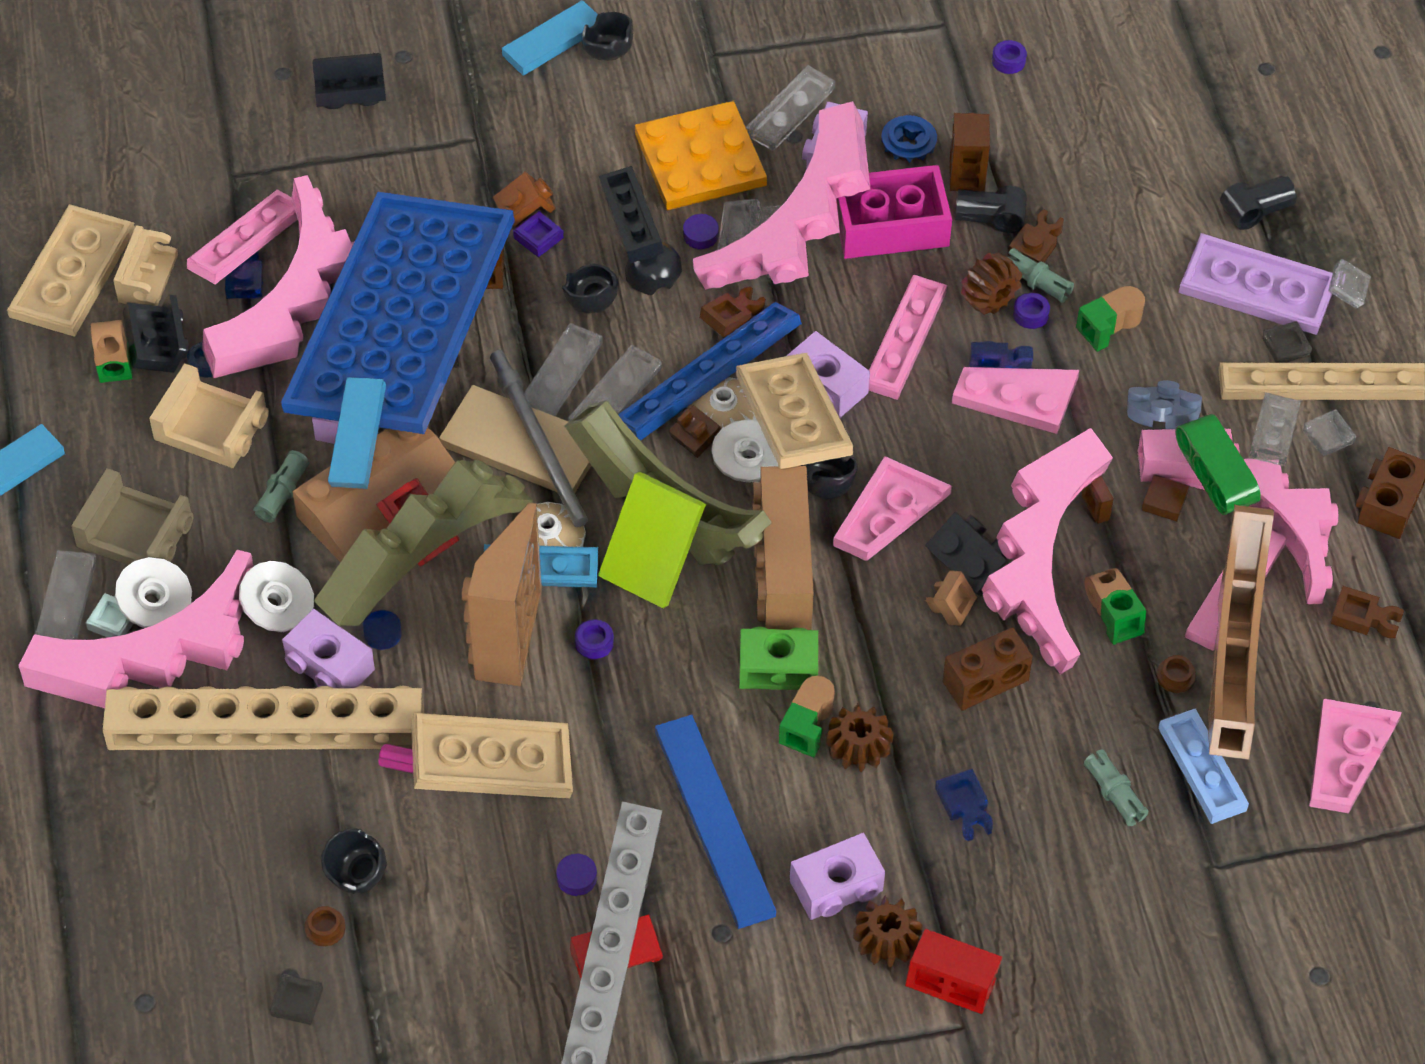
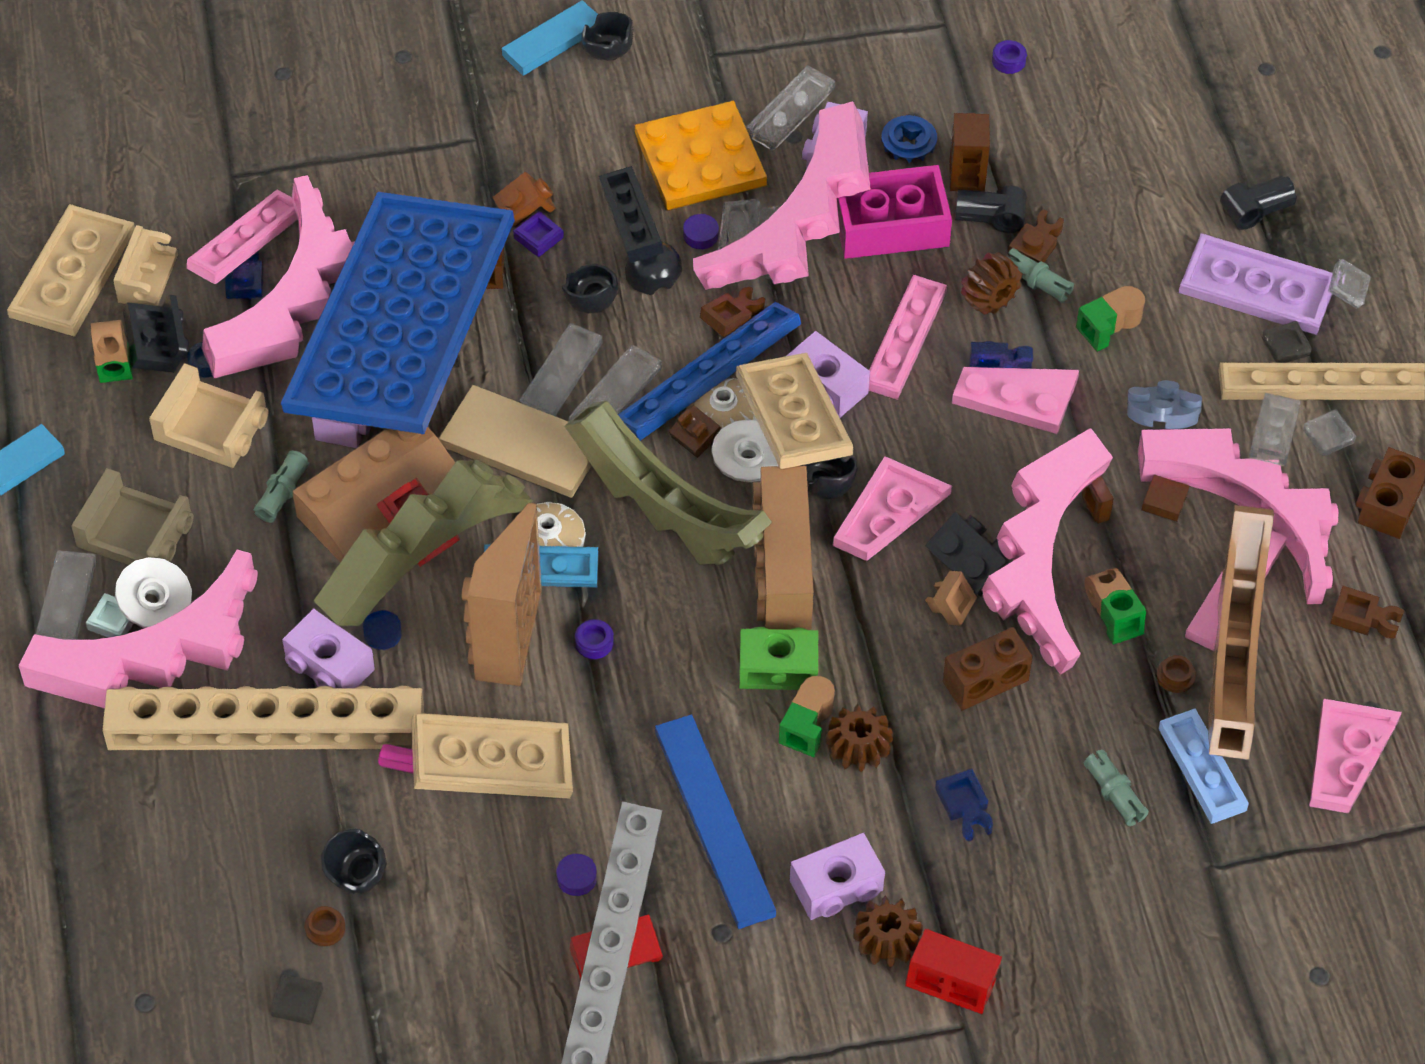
white dish [239,561,314,632] -> none
black bracket [312,53,386,109] -> none
dark azure tile [328,377,386,489] -> none
flat silver bar [490,350,588,527] -> none
lime tile [598,472,706,608] -> none
dark purple tile [1013,293,1050,329] -> none
green beam [1175,414,1261,515] -> none

